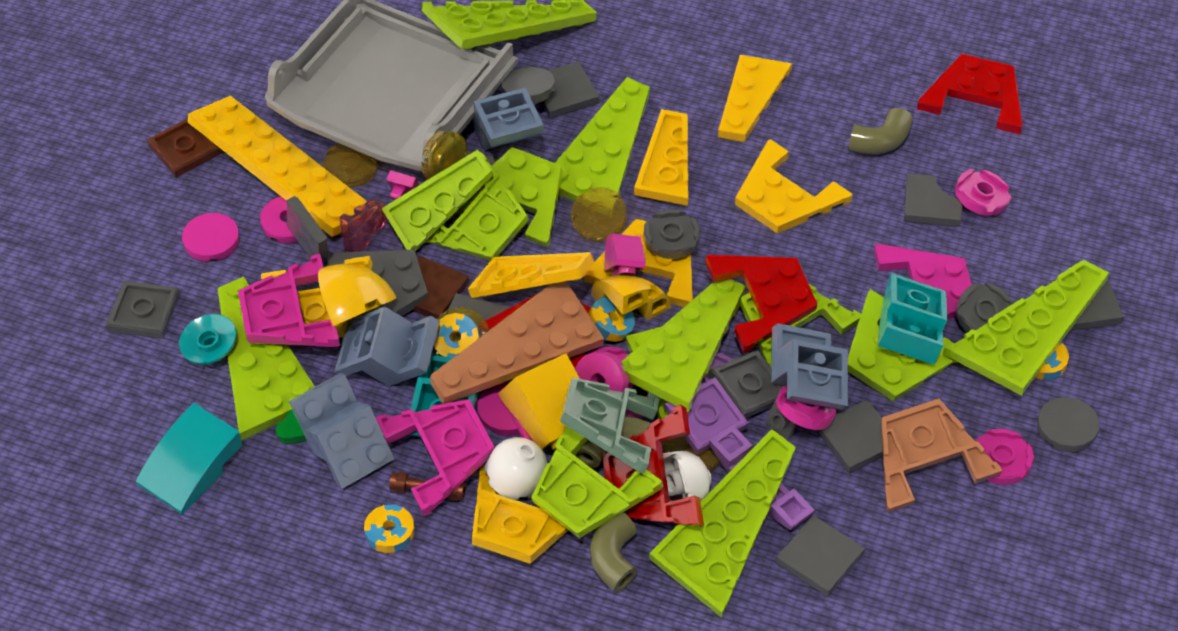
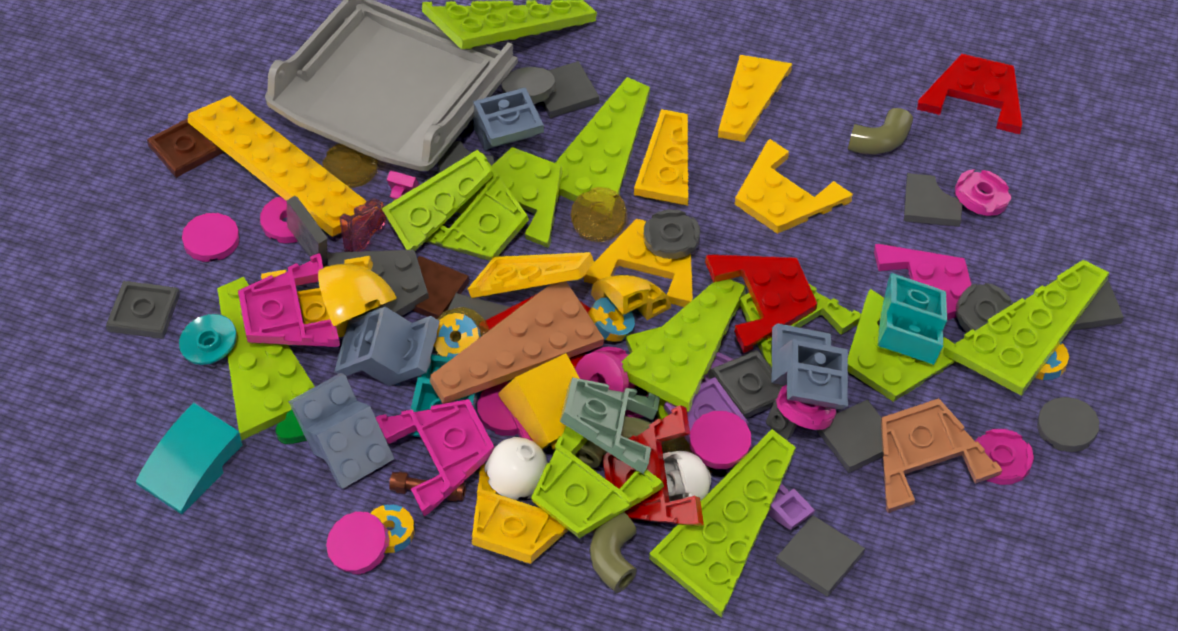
clear yellow tile [421,130,467,180] -> none
dark pink slope [604,234,645,276] -> none
none -> dark pink tile [326,511,389,574]
none -> dark pink tile [690,411,751,469]

